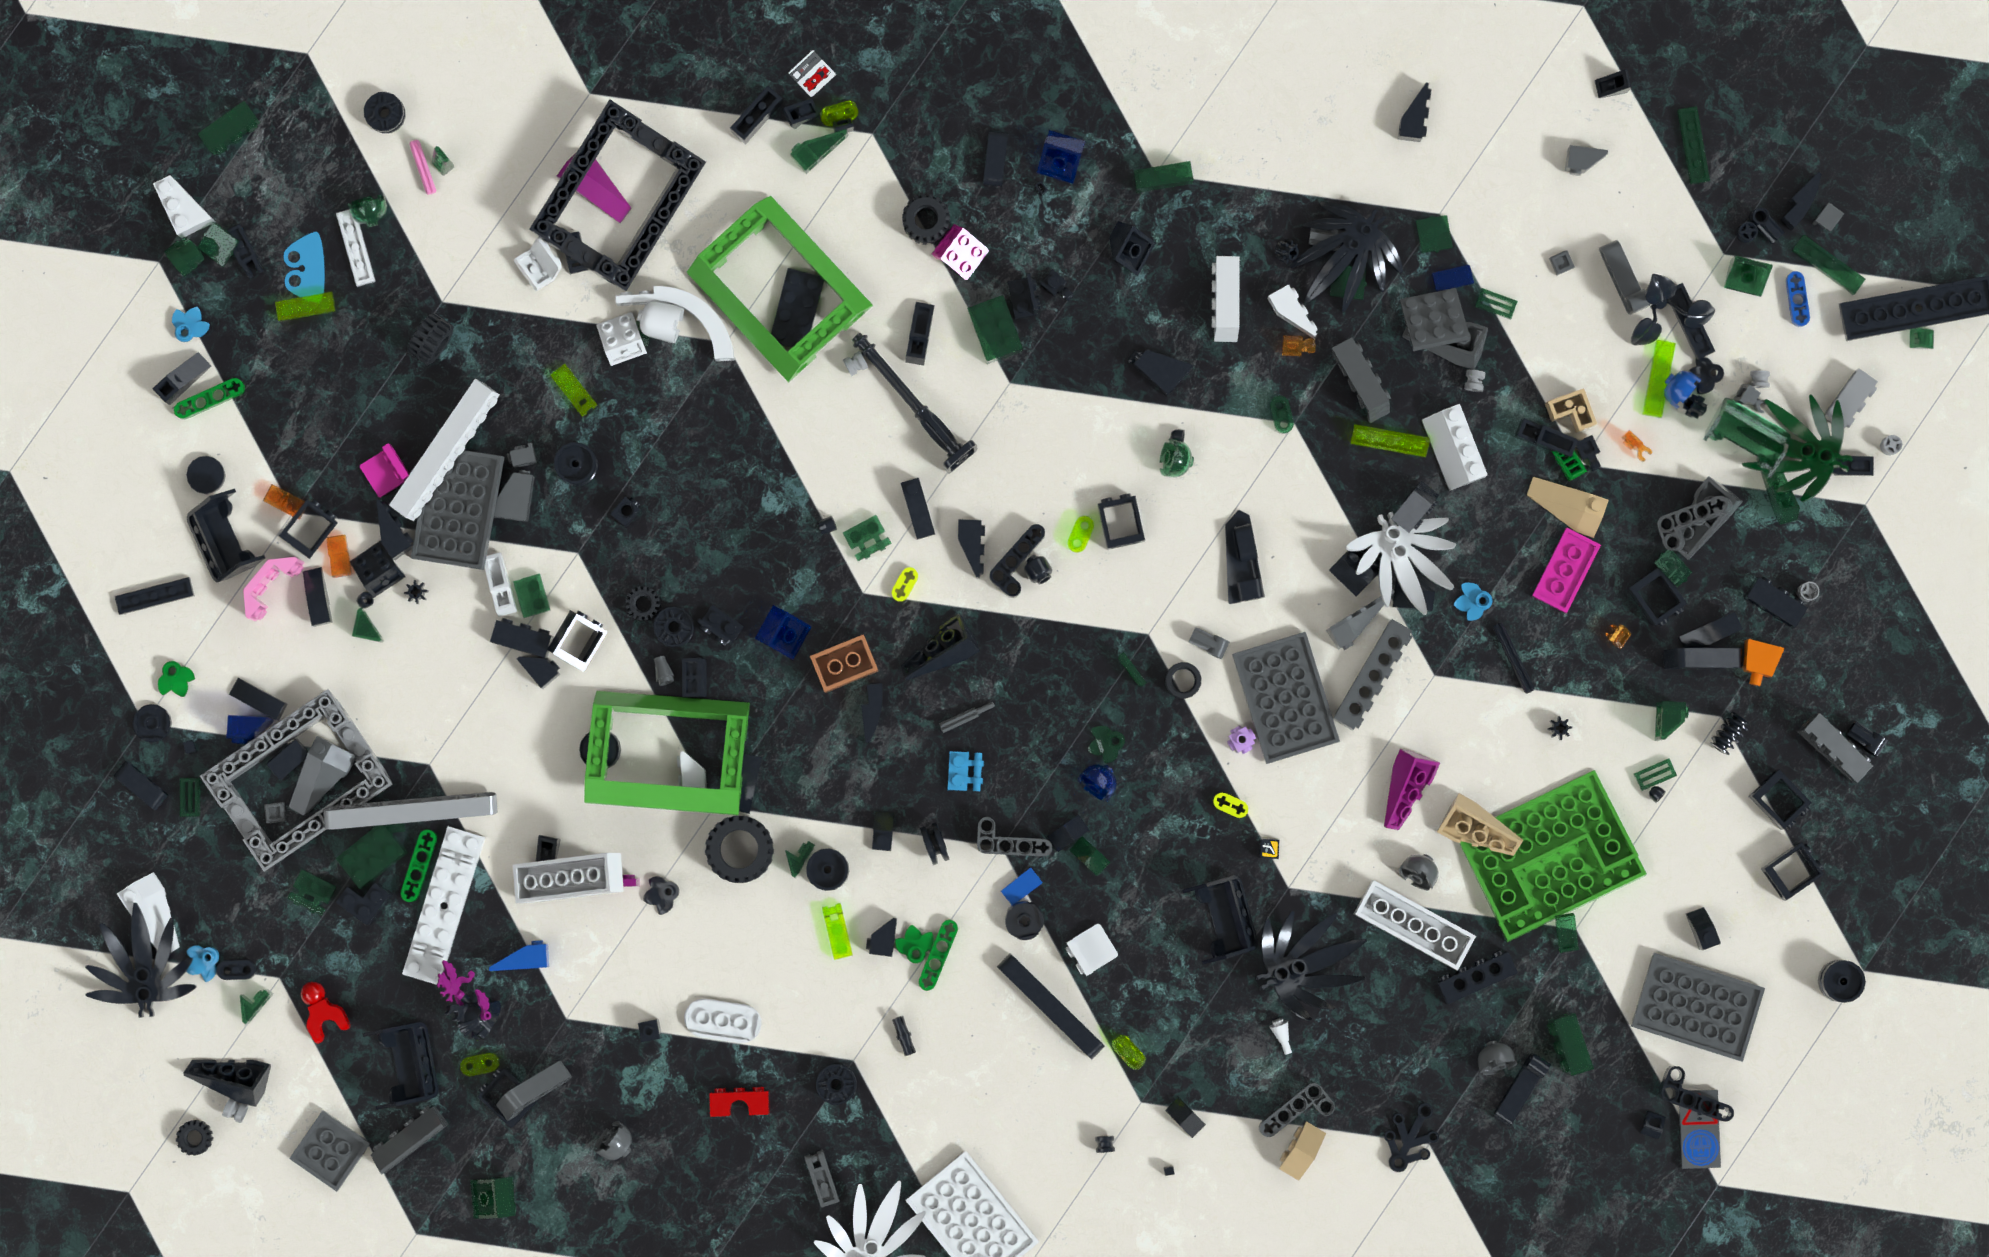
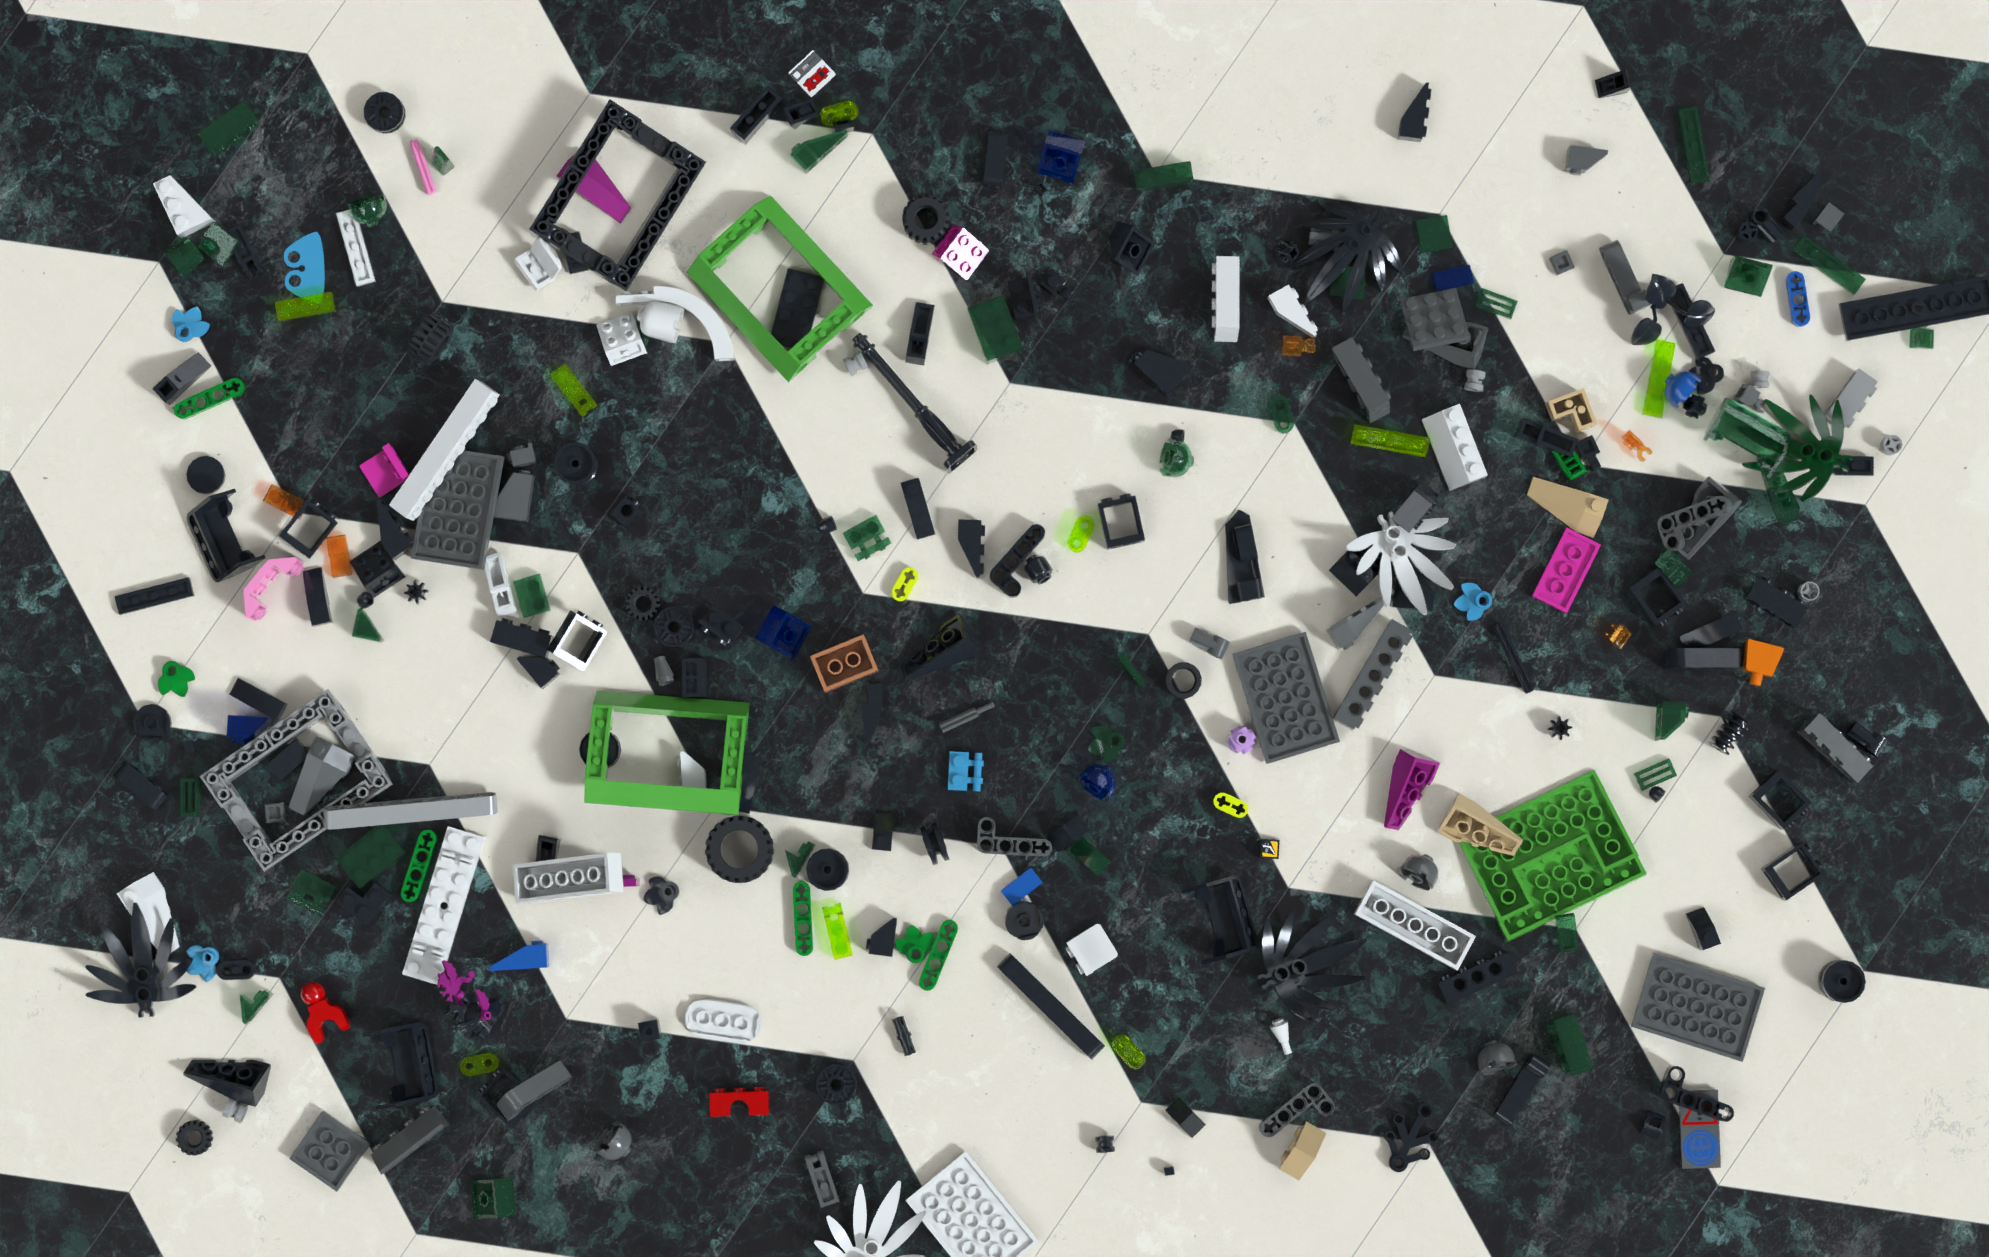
none -> green beam [793,881,813,956]

